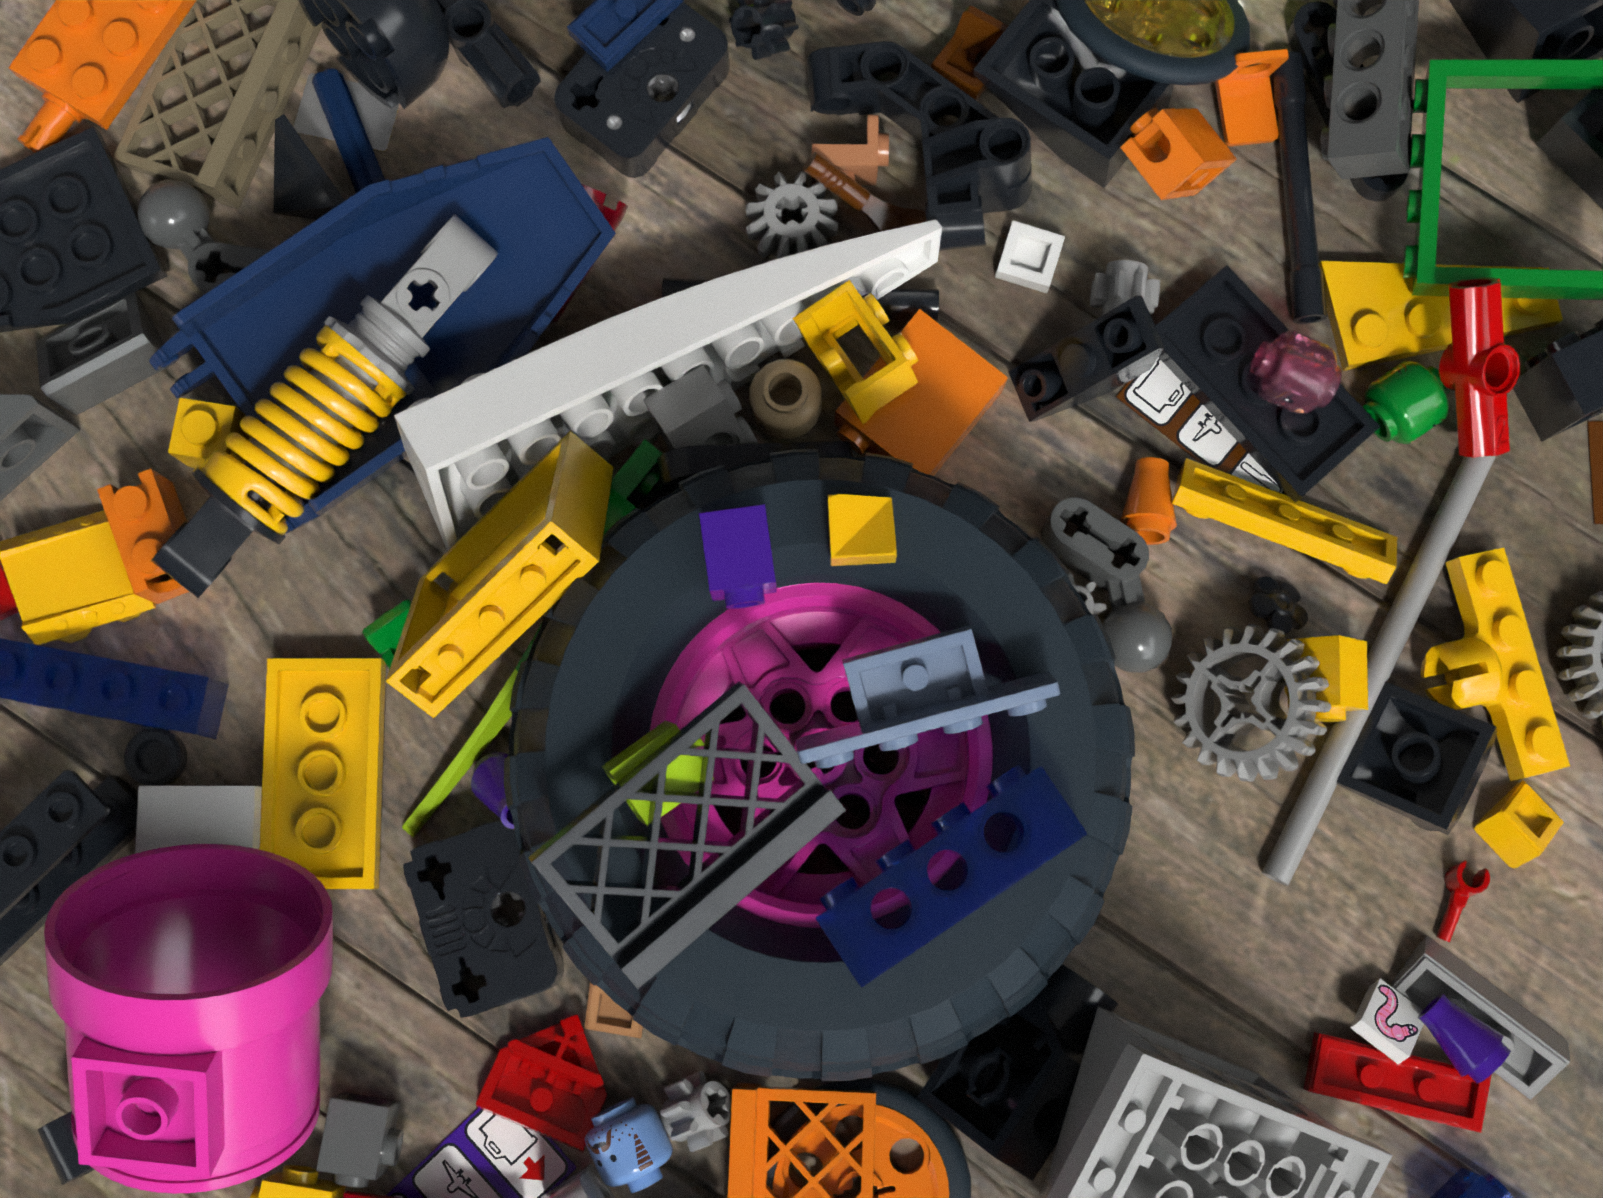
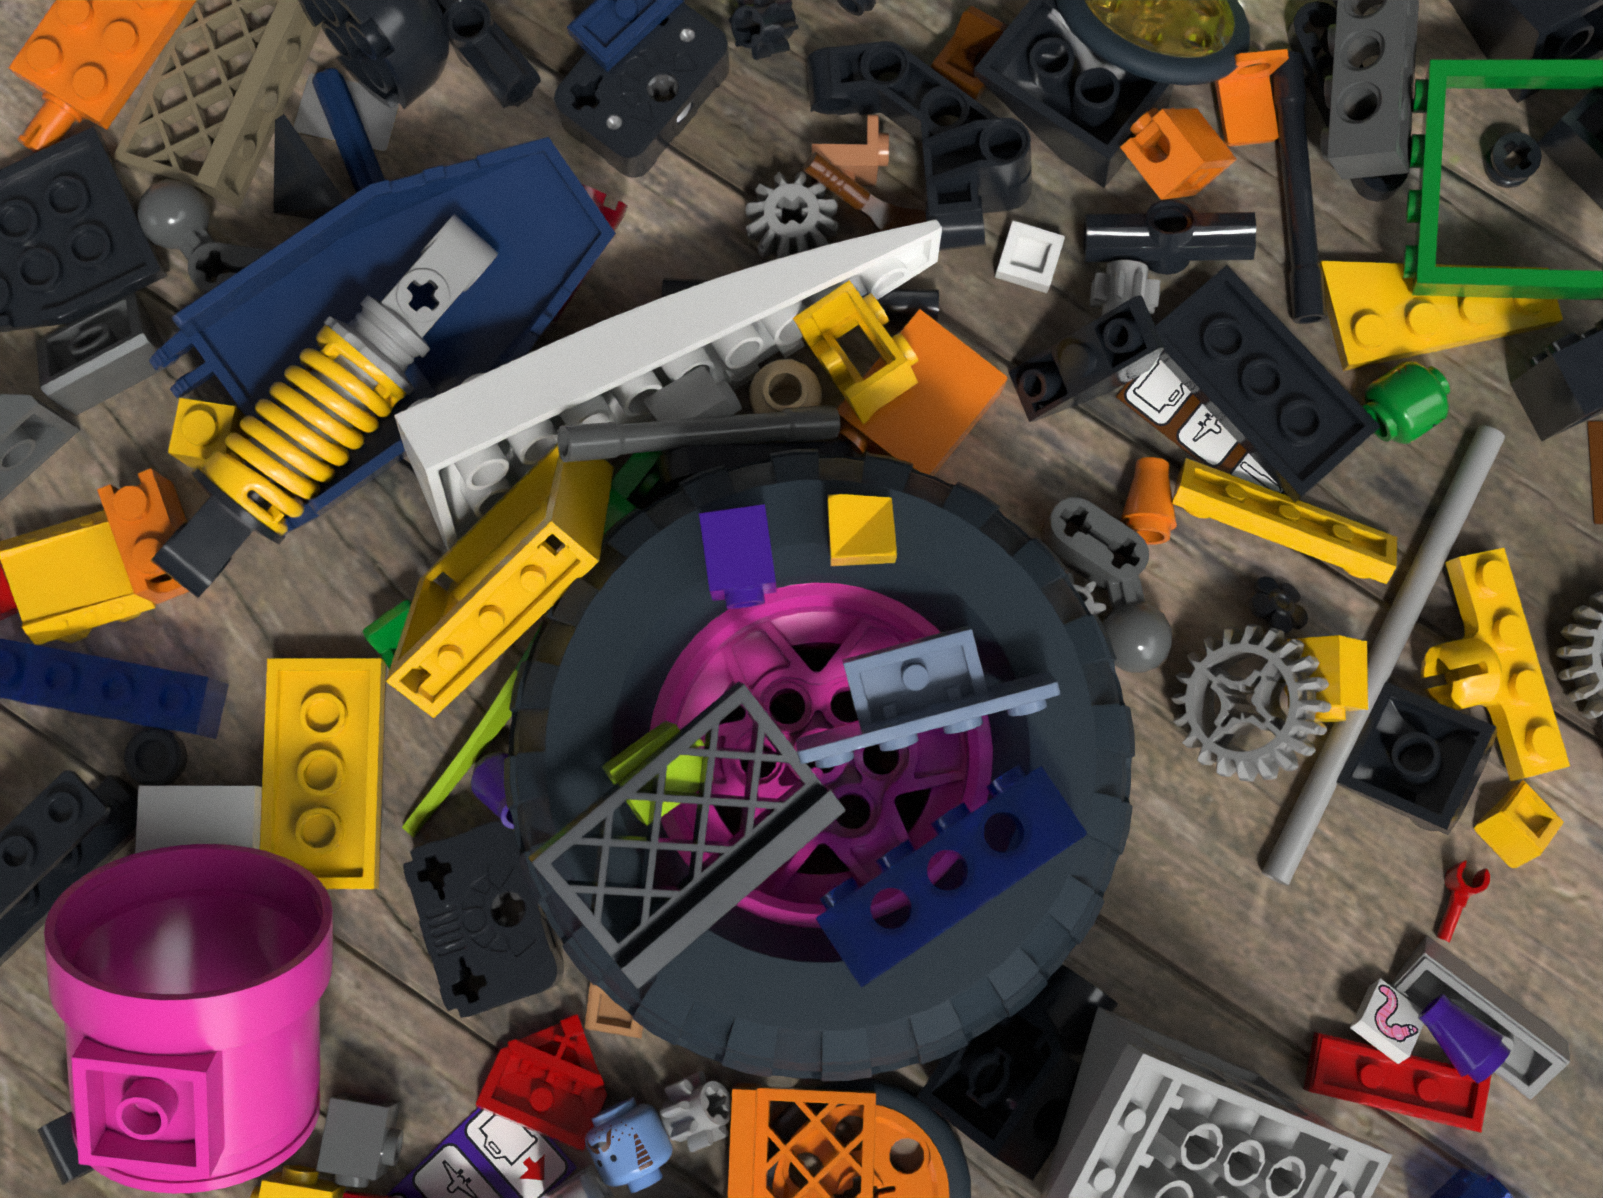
clear pink head [1251,331,1342,414] -> none
red piece [1439,277,1520,458] -> none
none -> dark grey piece [557,405,840,462]
none -> black piece [1083,199,1257,275]
none -> black bush [1483,132,1542,188]

